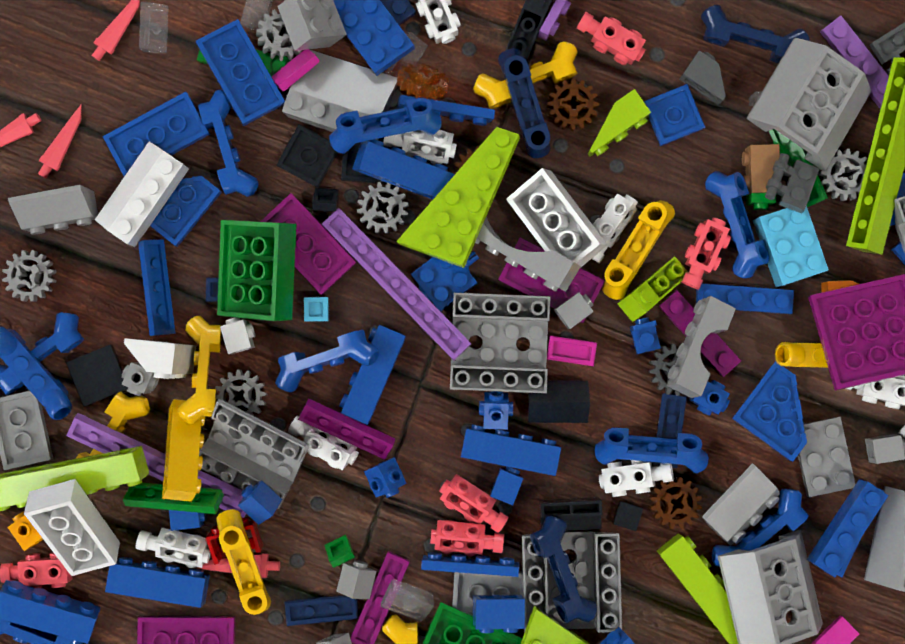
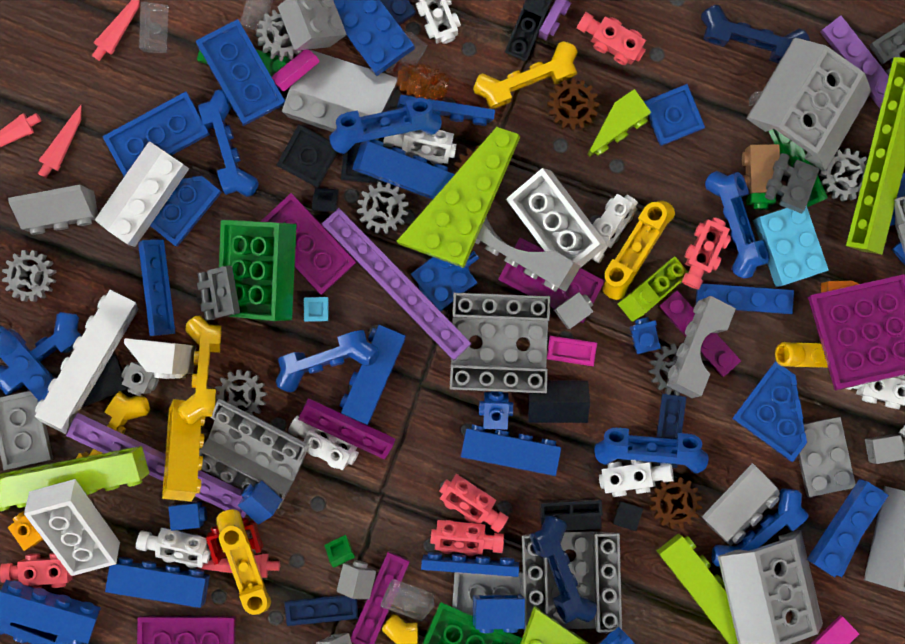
green plate [123,483,224,514] -> none
white brick [220,317,255,354] -> none
blue brick [364,457,406,498] -> none
blue brick [490,466,523,505] -> none
dark blue plate [498,48,550,158] -> none
dark grey slope [679,51,726,105] -> none
blue brick [689,380,730,416] -> none
none -> white brick [35,290,138,434]
none -> dark grey plate [197,266,240,321]

